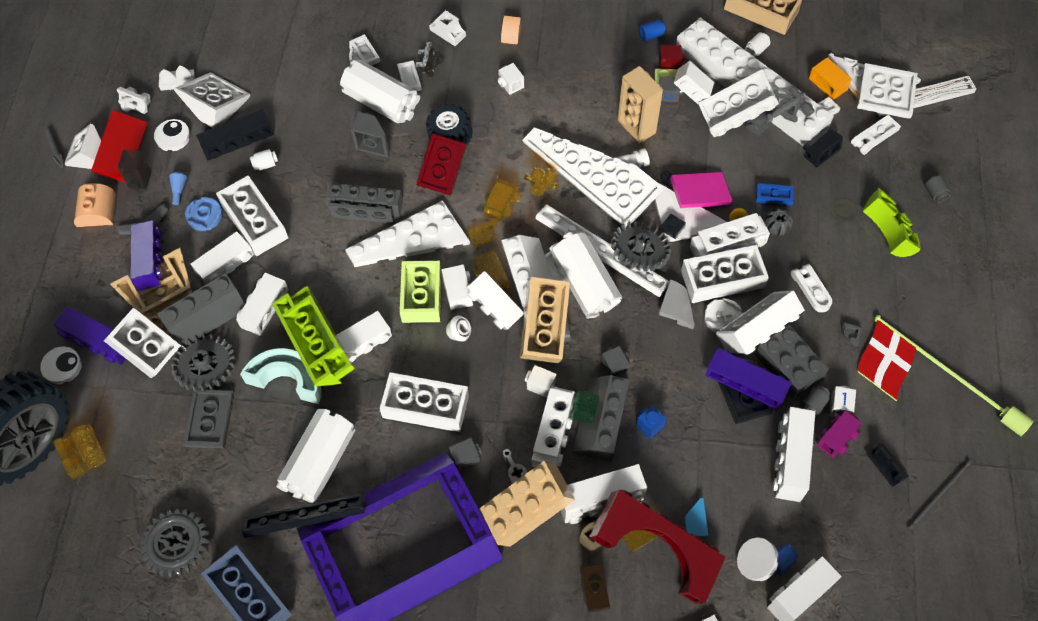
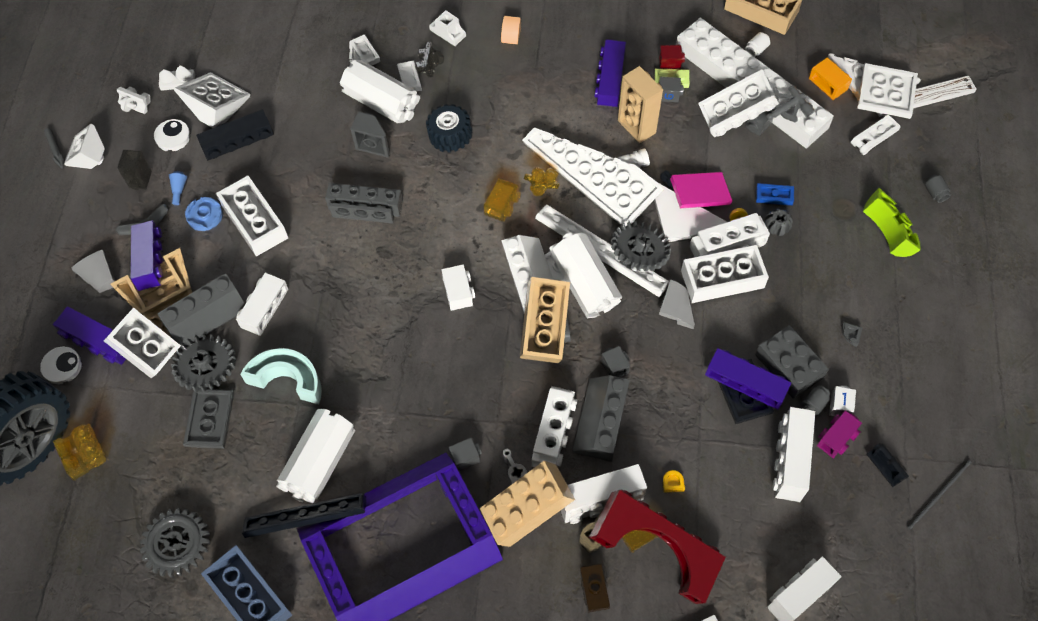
light nougat brick [74,183,116,227] -> none
red tile [91,110,148,183] -> none
white brick [191,232,254,285] -> none
white brick [250,149,278,171] -> none
lime slope [272,286,355,386] -> none
white brick [337,311,392,362] -> none
white wing [345,201,470,267] -> none
white brick [380,372,469,432] -> none
yellowish green brick [400,261,441,323] -> none
dark red tile [416,133,467,196] -> none
white cone [446,315,471,341] -> none
white brick [466,271,524,330] -> none
clear yellow tile [467,218,498,249] -> none
clear yellow brick [472,250,509,291] -> none
white brick [498,63,524,95] -> none
white brick [525,365,557,398] -> none
clear green piece [570,391,599,423] -> none
blue brick [636,405,667,440] -> none
blue brick [639,19,666,42] -> none
black plate [660,213,686,239] -> none
white brick [674,61,714,104] -> none
dark azure tile [684,498,709,538] -> none
white tile [704,298,742,333] -> none
white brick [716,290,805,354] -> none
white tile [737,537,779,581] -> none
blue brick [774,544,799,575] -> none
white plate [791,264,832,312] -> none
black hinge [803,127,843,168] -> none
white tile [817,97,840,115] -> none
flag [858,315,1034,436] -> none
none -> light grey slope [71,249,116,293]
none -> dark purple brick [595,40,626,107]
none -> yellow tile [663,470,685,493]

